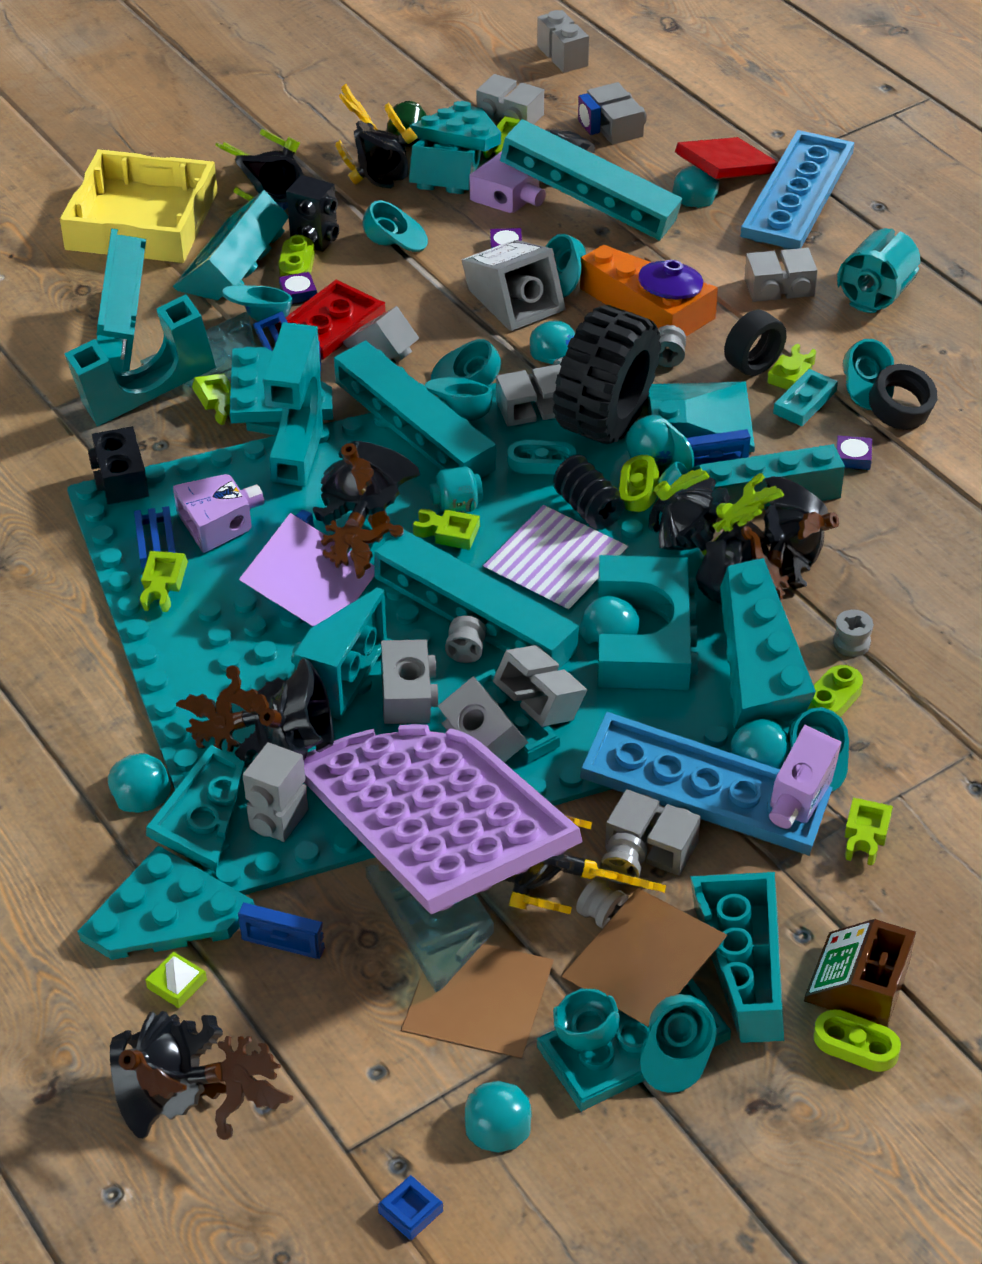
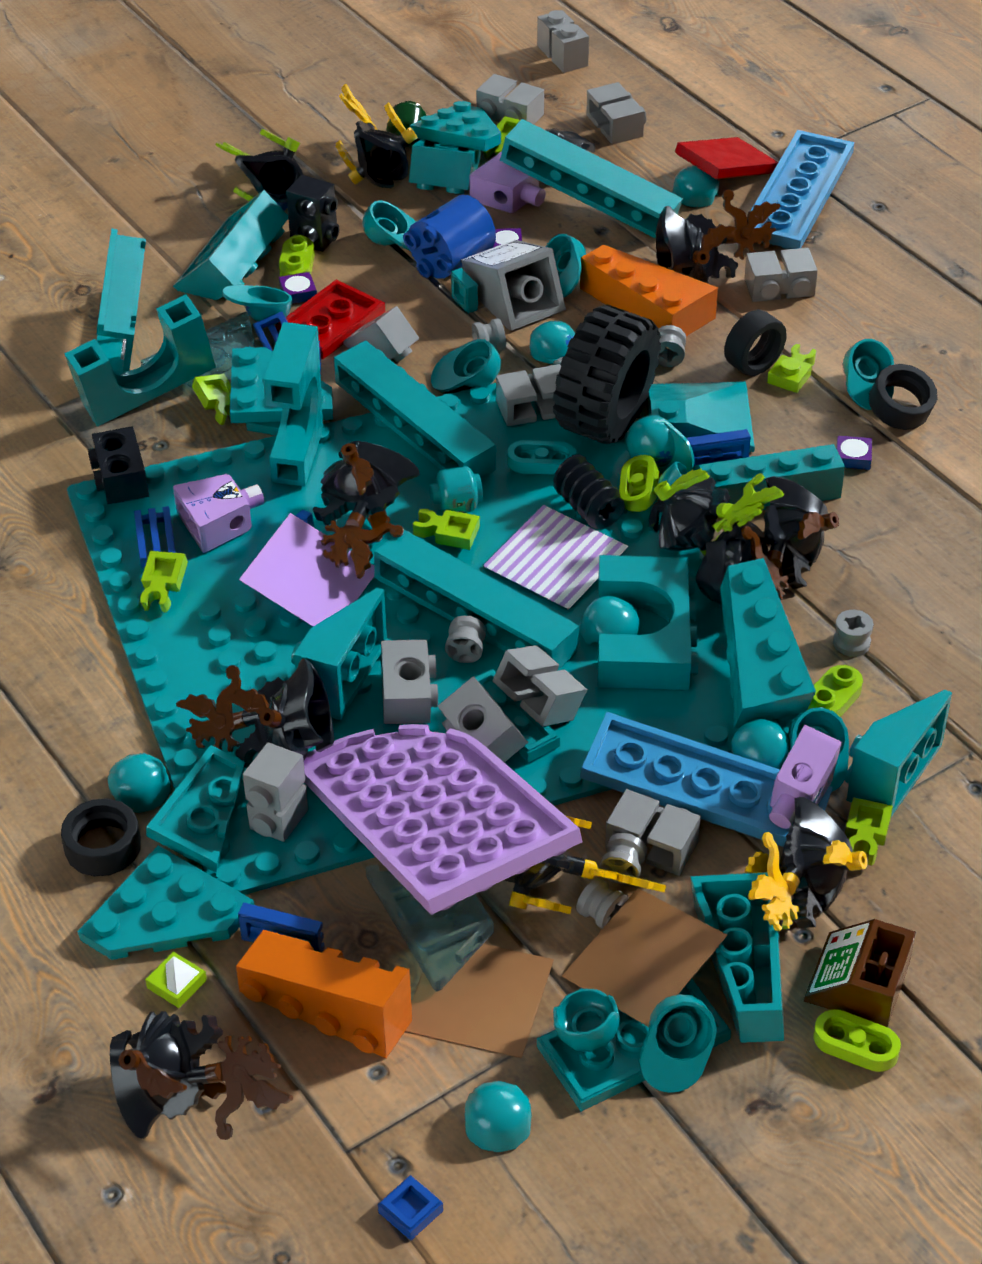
light yellow tile [60,149,218,263] -> none
teal cap [425,377,492,421] -> none
tile [578,93,601,135] -> none
dark purple dish [638,260,703,299] -> none
teal plate [773,369,838,426] -> none
teal cylinder [837,228,920,313] -> none
none -> black tyre [61,798,141,877]
none -> orange wedge [236,929,412,1059]
none -> blue cylinder [403,195,496,279]
none -> teal tile [451,268,478,314]
none -> light grey wheel [472,318,506,351]
none -> helmet [656,189,780,284]
none -> helmet [745,797,867,931]
none -> teal slope [845,690,952,817]

